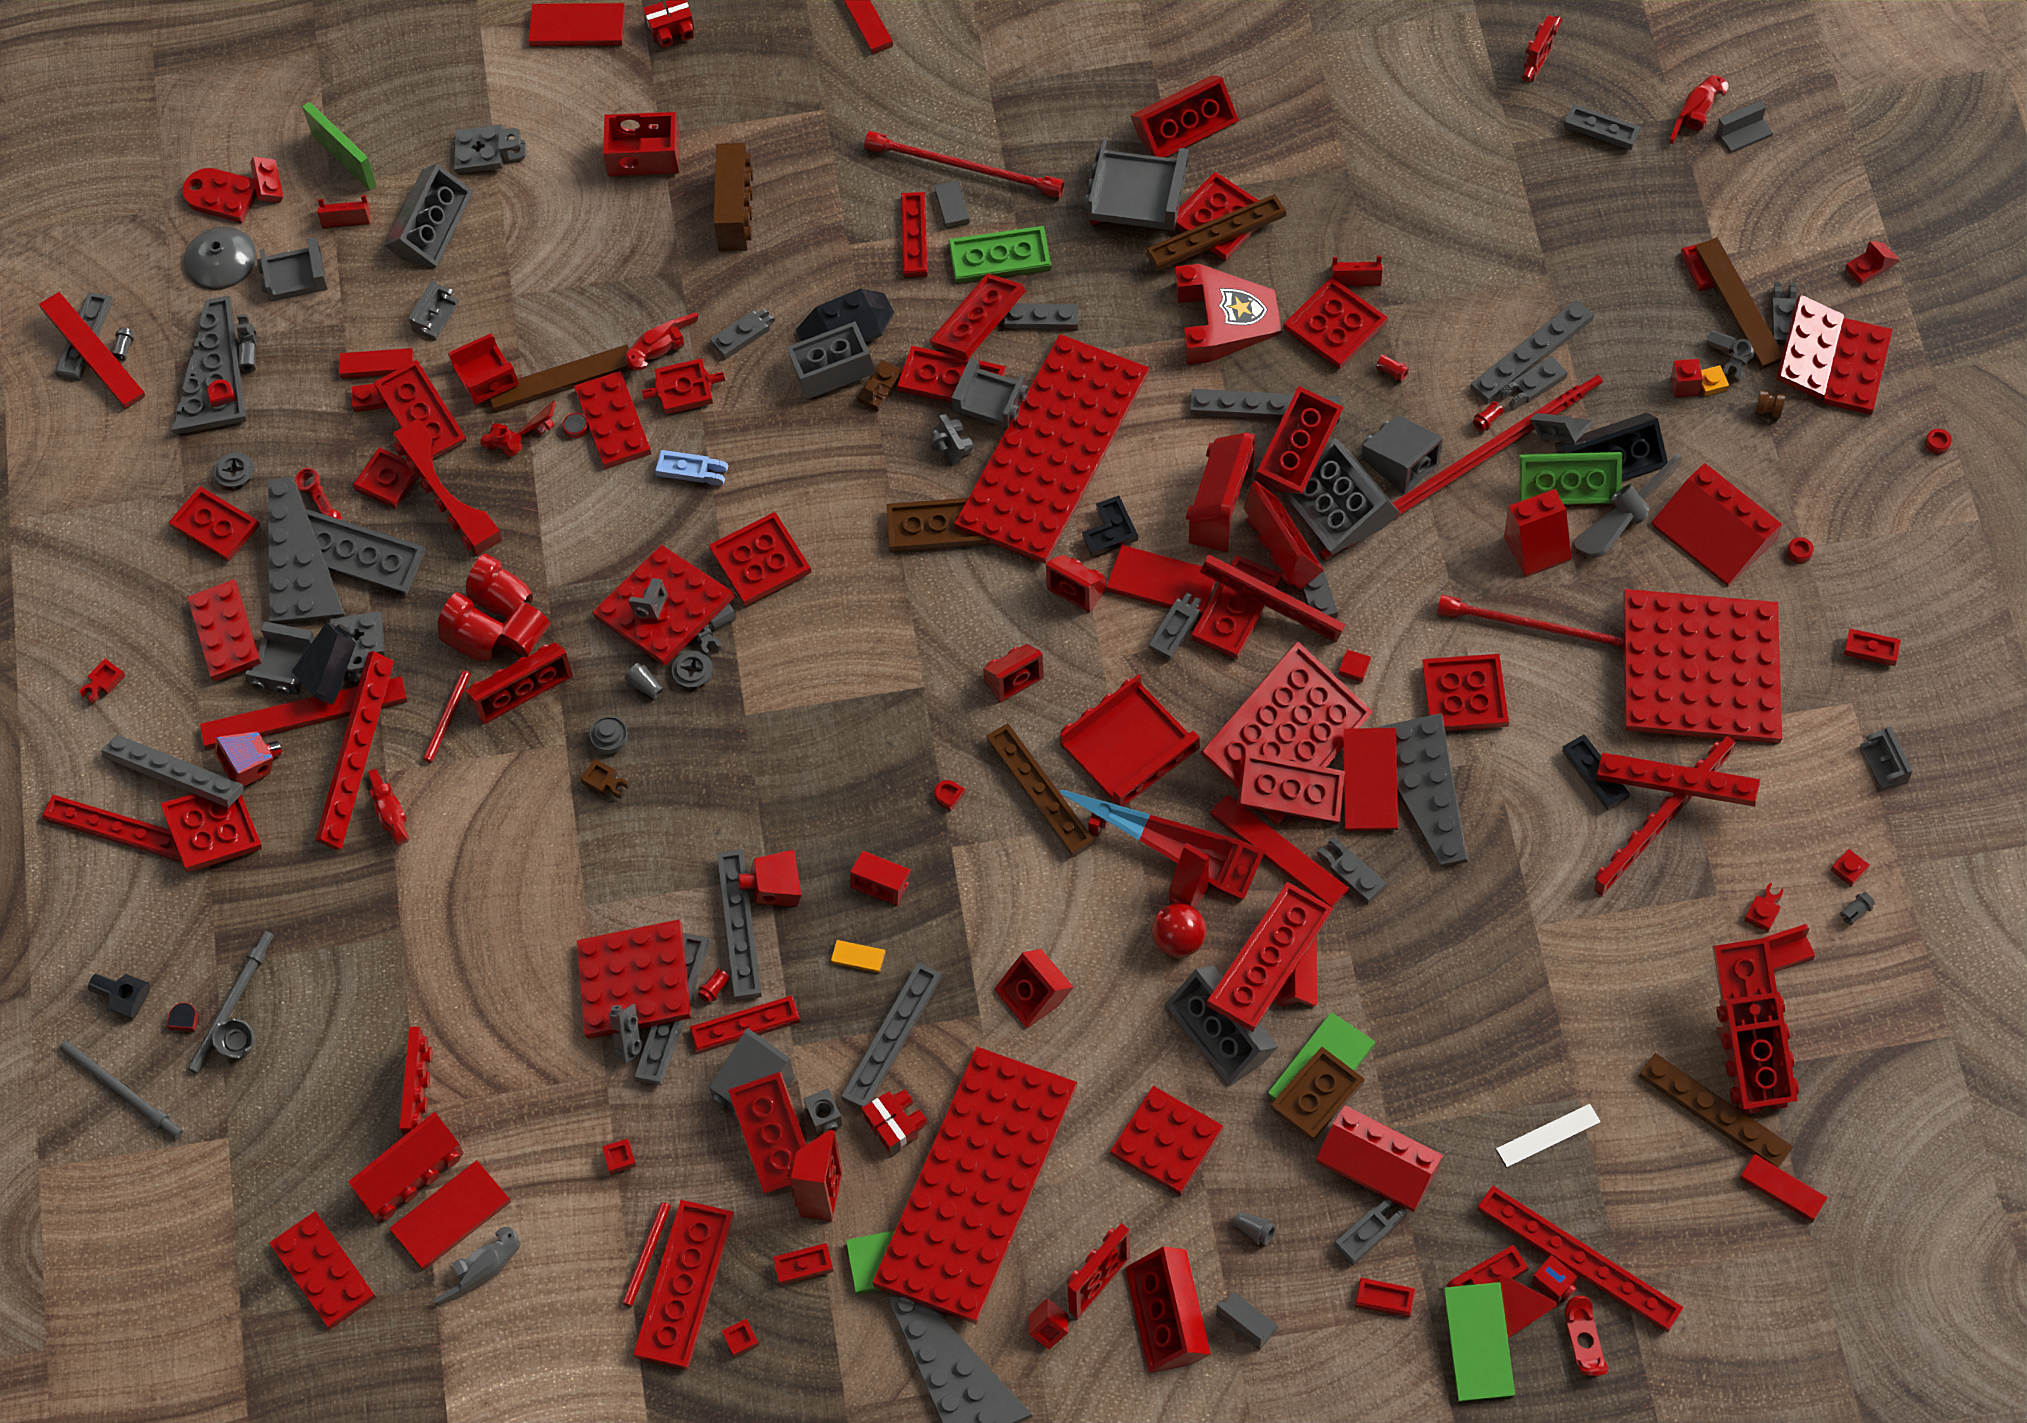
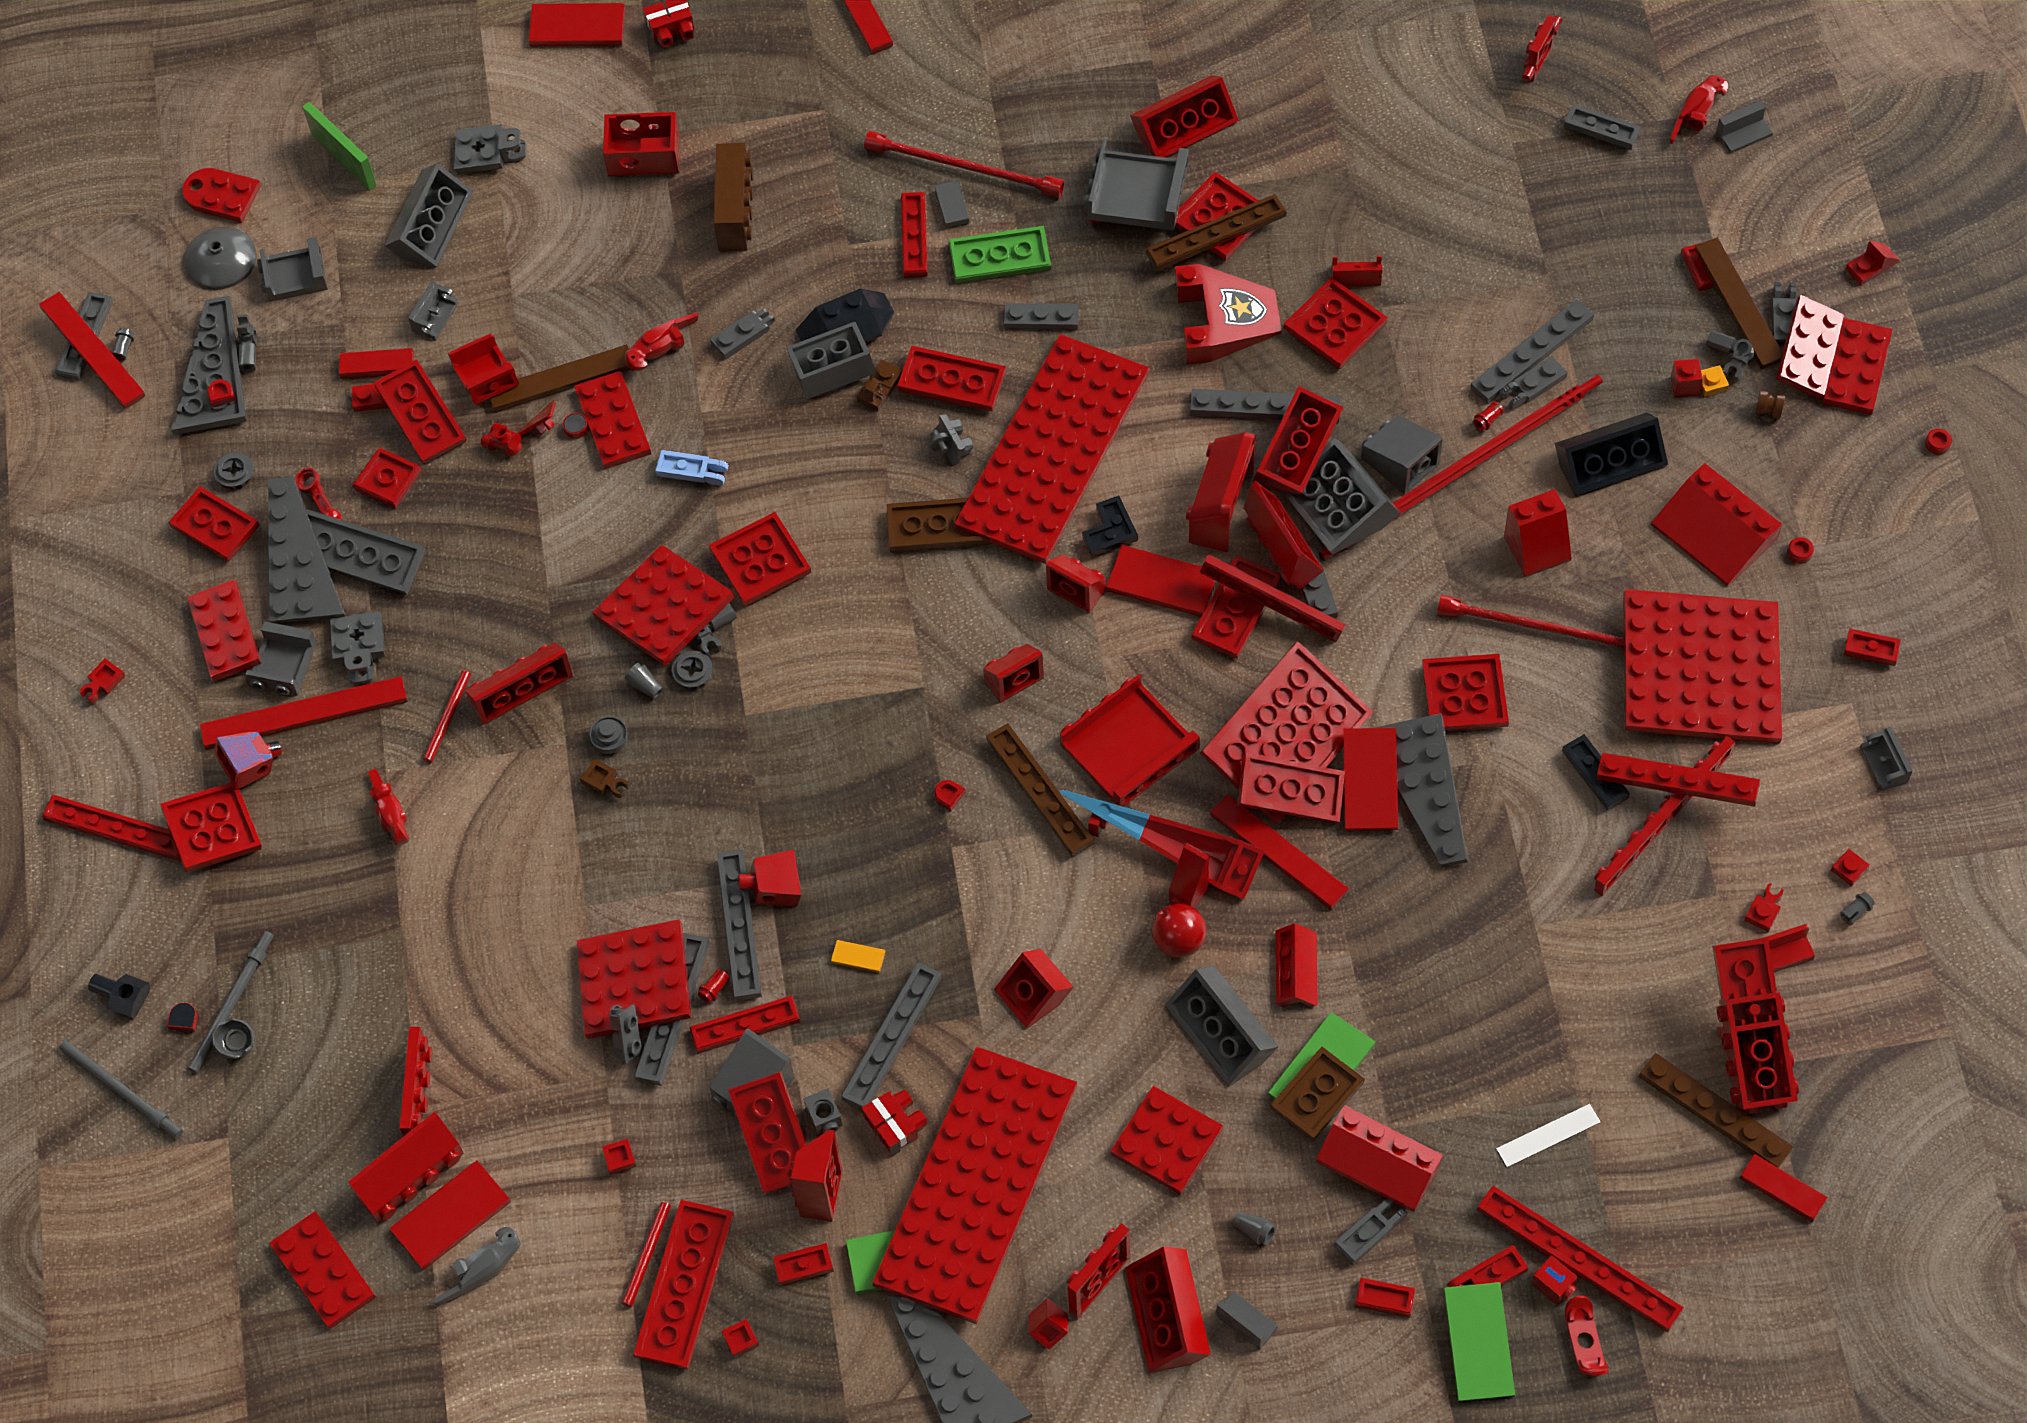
dark grey plate [101,735,244,807] -> none
red plate [250,156,283,203] -> none
black slope [292,622,356,705] -> none
red plate [315,651,394,850] -> none
red hinge [317,195,370,228] -> none
red arch [393,418,502,556] -> none
red piece [437,553,550,661] -> none
dark grey bracket [628,578,668,619] -> none
red plate [641,358,725,415] -> none
red hinge [850,851,911,906] -> none
red plate [929,273,1026,359] -> none
dark grey panel [952,358,1029,428] -> none
dark grey hinge [1149,592,1201,660] -> none
red plate [1206,882,1333,1032] -> none
dark grey hinge [1317,837,1387,904] -> none
red tile [1338,649,1371,682] -> none
red pin [1376,354,1409,381] -> none
red piece [1500,1275,1557,1338] -> none
bright green tile [1519,452,1622,505] -> none
dark grey panel [1530,413,1593,443] -> none
dark grey piece [1574,453,1682,557] -> none

